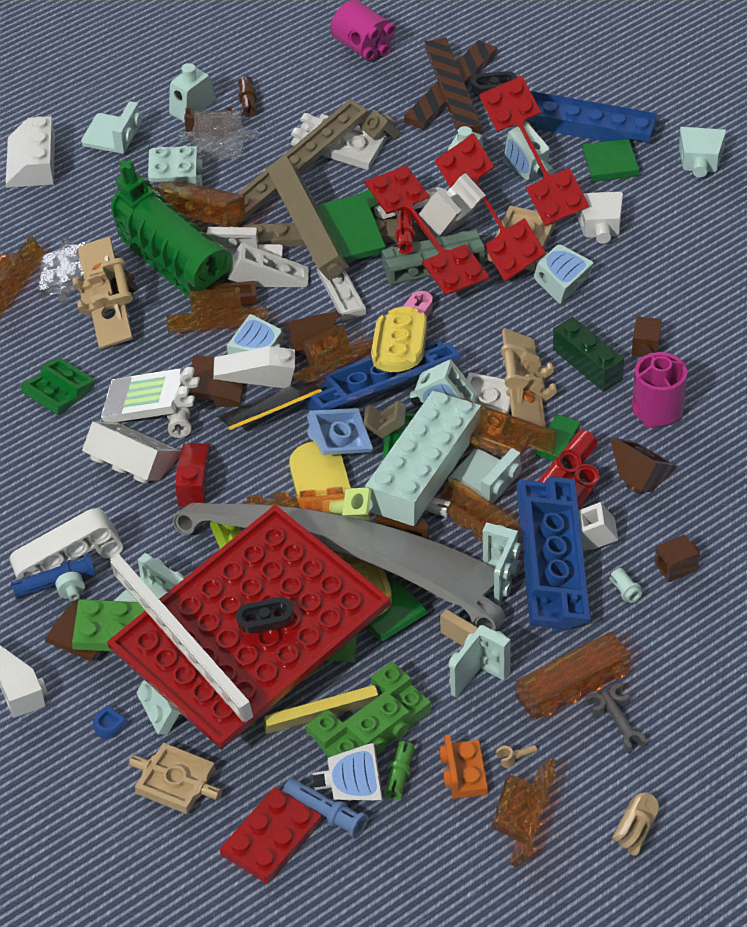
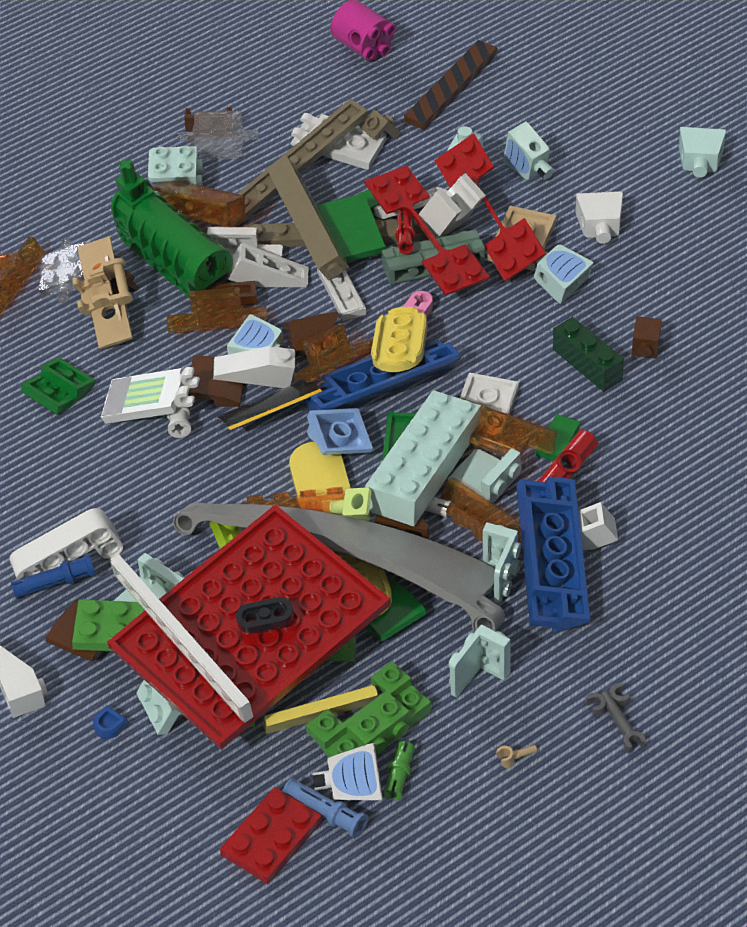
white slope [6,116,55,188] -> none
light aqua tile [55,572,85,601] -> none
light aqua bracket [81,101,142,154] -> none
white slope [82,421,181,483] -> none
tan plate [129,743,222,814] -> none
light aqua torso [169,63,216,122] -> none
red slope [175,443,210,507] -> none
reddish brown pin [238,76,257,117] -> none
dark tan bracket [363,400,406,438] -> none
light aqua torso [410,360,477,406] -> none
tile [425,38,481,133] -> none
orange bracket [439,734,488,799] -> none
tan tile [440,609,478,646] -> none
black plate [472,71,517,95] -> none
red hinge [479,76,590,227] -> none
clear orange bracket [491,757,556,867] -> none
tan piece [501,328,557,432] -> none
clear orange brick [515,632,631,721] -> none
blue slope [527,91,660,142] -> none
red piece [572,464,599,511] -> none
green tile [582,139,639,182] -> none
light aqua pin [609,568,642,603] -> none
reddish brown slope [611,437,677,494] -> none
tan arm [612,792,659,855] -> none
dark pink cylinder [632,352,687,428] -> none
reddish brown brick [655,534,700,582] -> none

